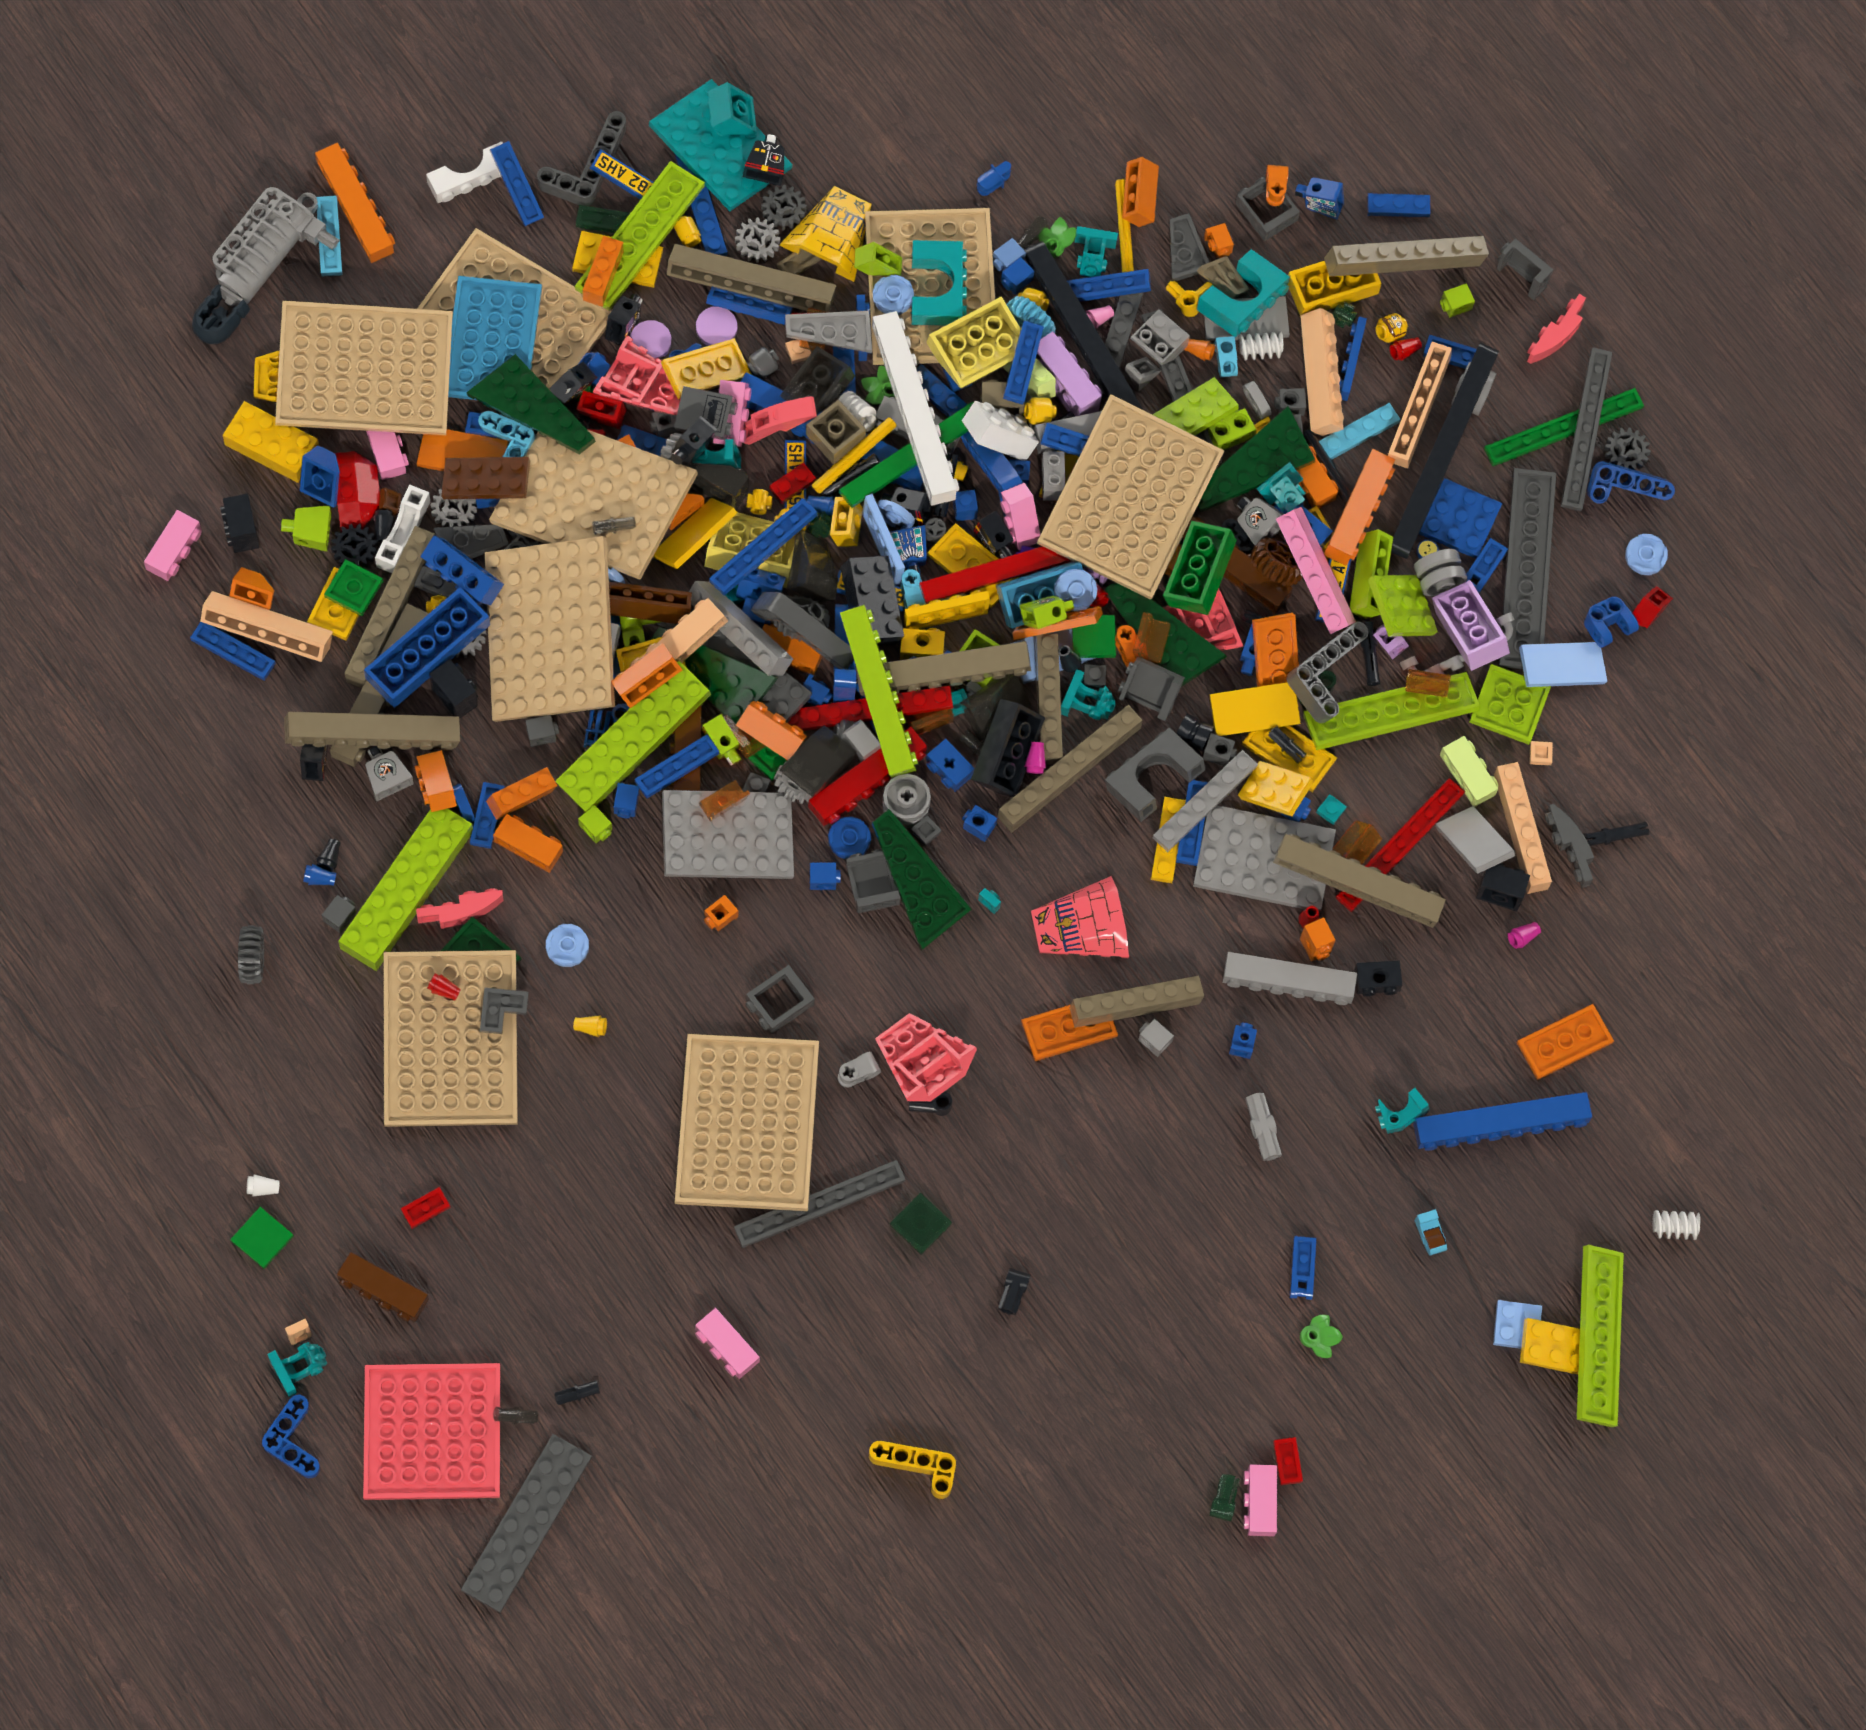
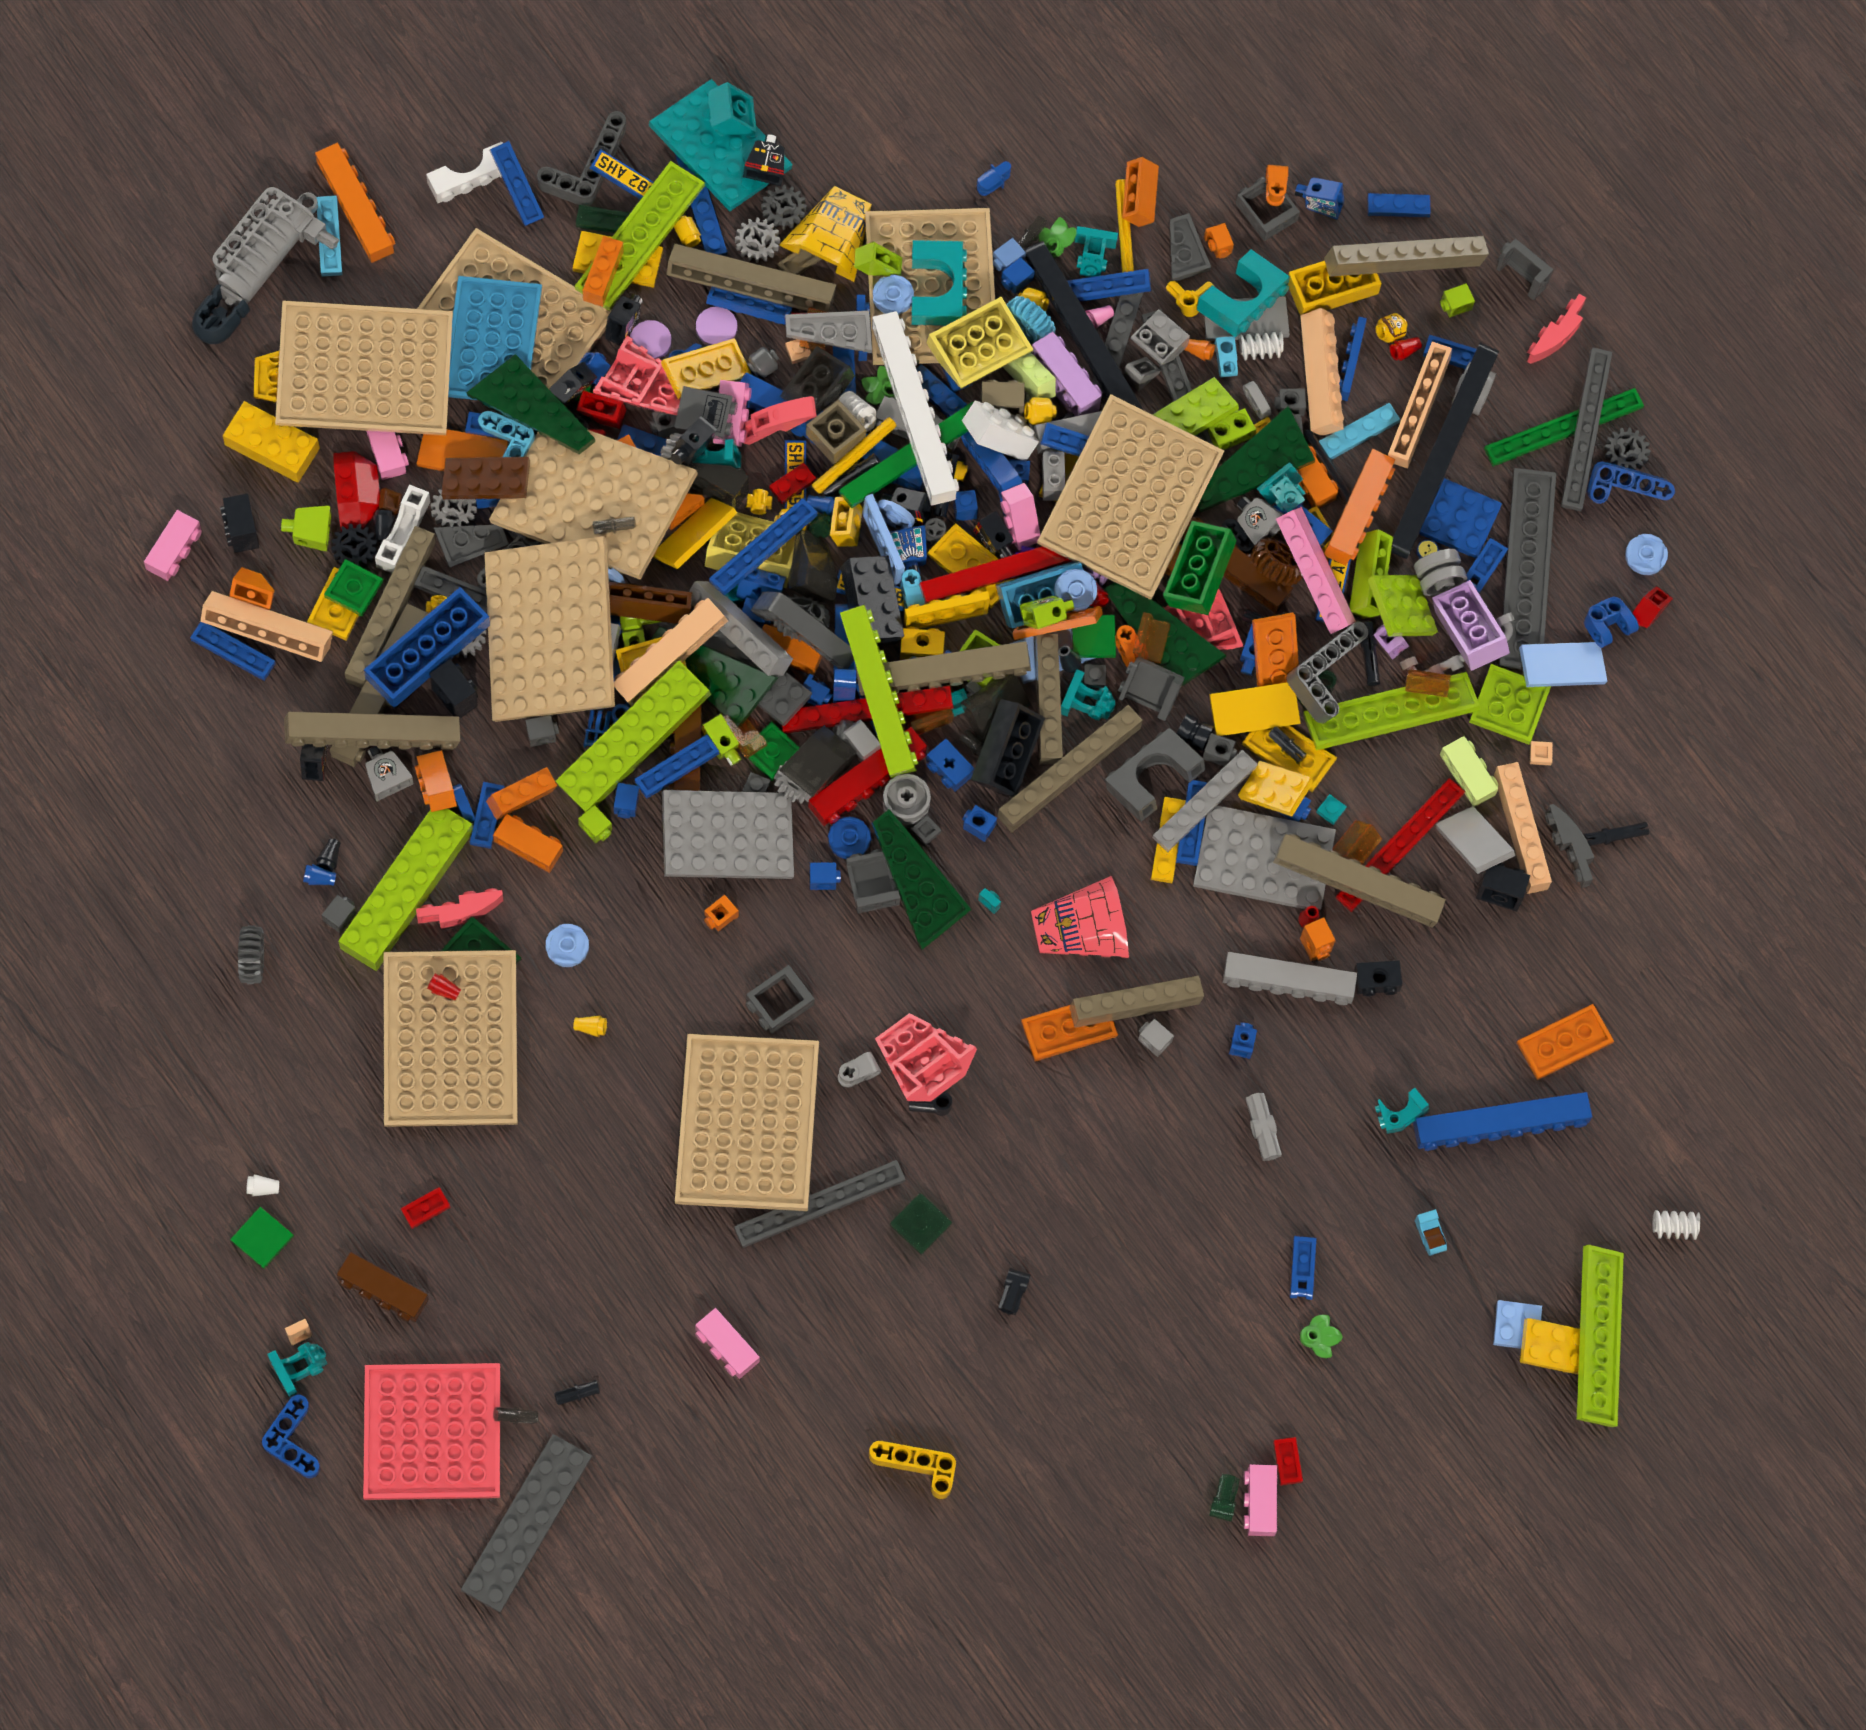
blue slope [300,446,340,508] -> none
blue brick [420,535,504,606] -> none
dark grey plate [480,988,529,1034] -> none
orange brick [611,643,682,708] -> none
clear orange panel [699,780,750,822] -> none
orange brick [735,701,807,761] -> none
blue plate [1003,320,1044,405] -> none
dark pink cone [1025,742,1046,774] -> none
dark tan wing [1197,256,1249,299] -> none
clear green gear [1333,302,1358,328] -> none
dark pink cone [1508,922,1541,949] -> none

